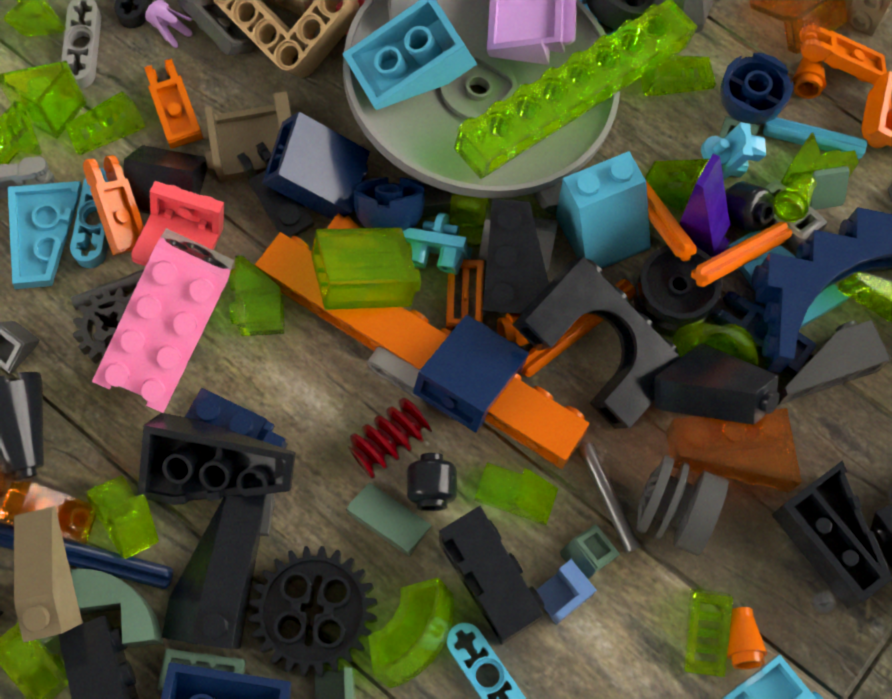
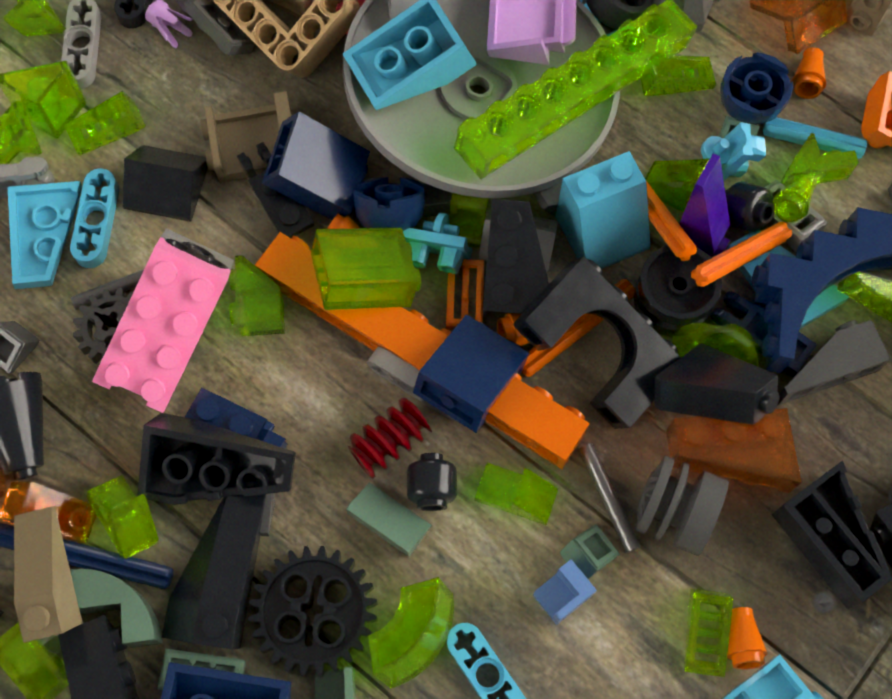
orange hinge [83,155,144,256] -> none
coral bracket [131,181,224,266] -> none
orange hinge [144,58,203,149] -> none
black wedge [439,506,545,645] -> none
orange hinge [800,24,887,85] -> none
sand green slope [804,166,849,210] -> none

